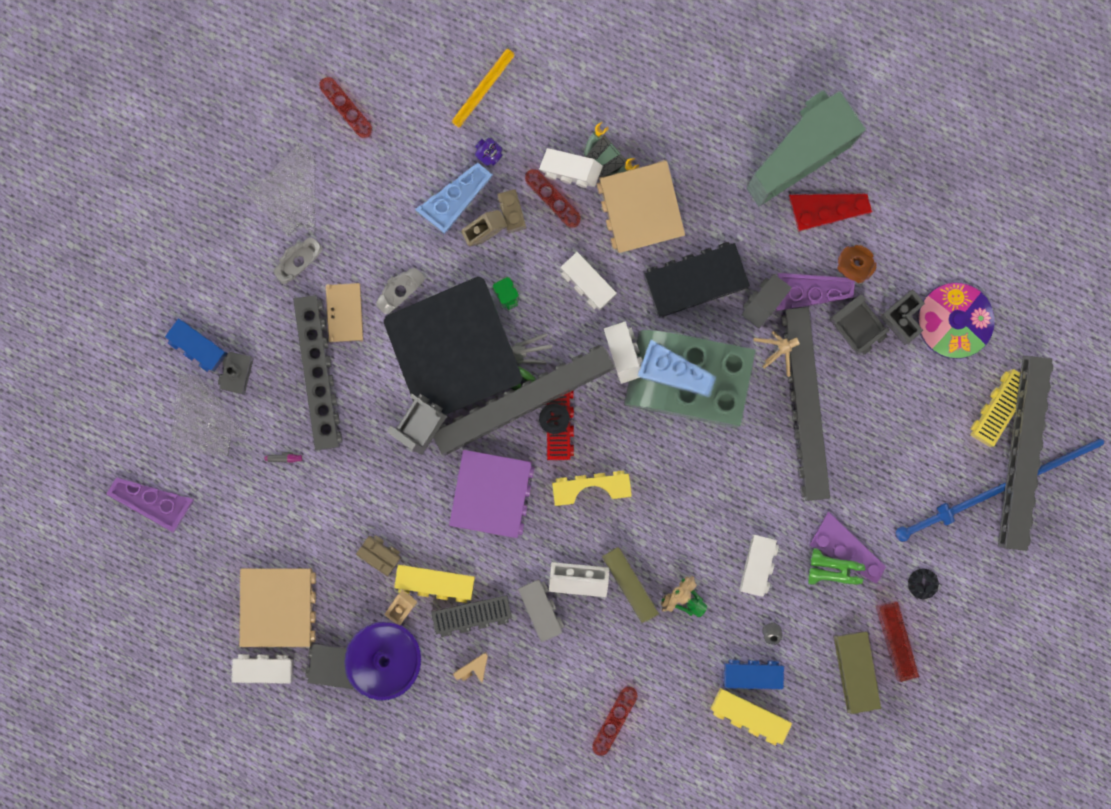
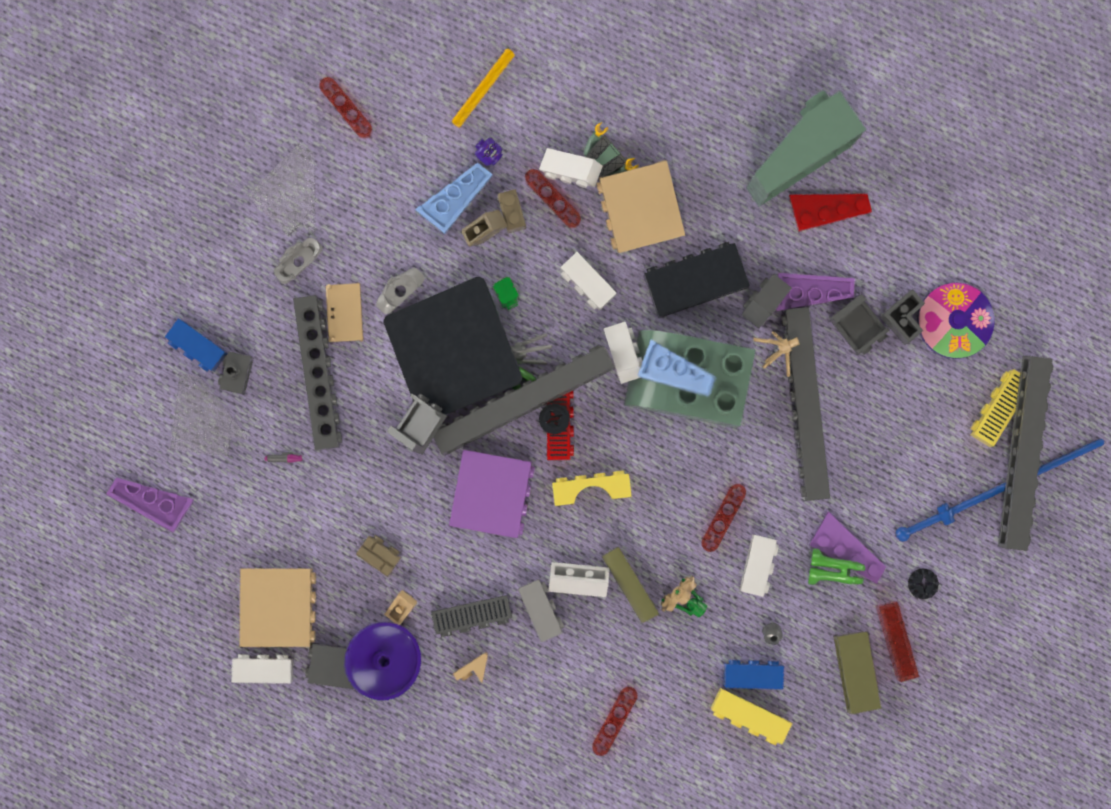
light yellow brick [394,565,475,603] -> none
dark orange plate [837,245,877,283] -> none
none -> clear red beam [701,484,746,552]

